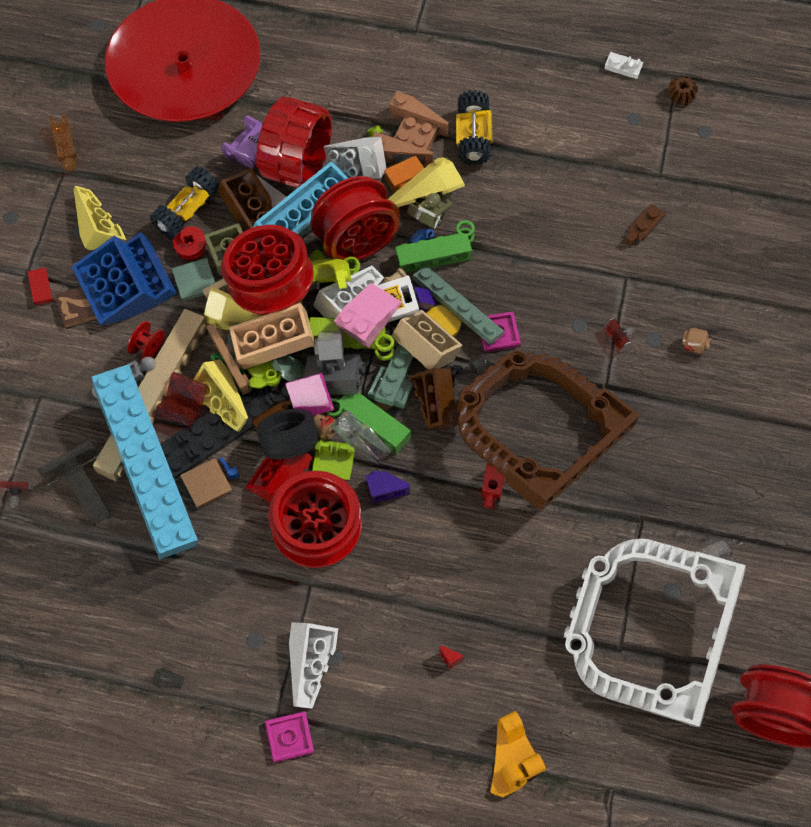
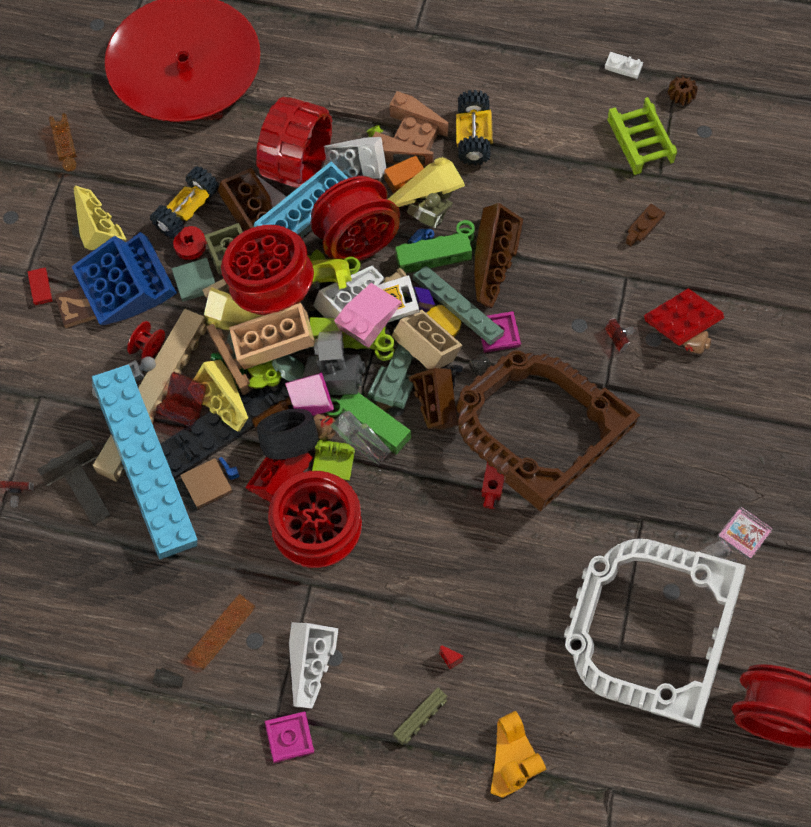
medium lavender piece [221,115,263,169] -> none
dark purple slope [366,471,410,504] -> none
none -> clear orange plate [187,594,256,670]
none -> olive piece [393,688,447,745]
none -> reddish brown wedge [474,203,523,309]
none -> lime fence [607,97,677,175]
none -> red plate [644,288,724,346]
none -> clear tile [717,506,773,560]

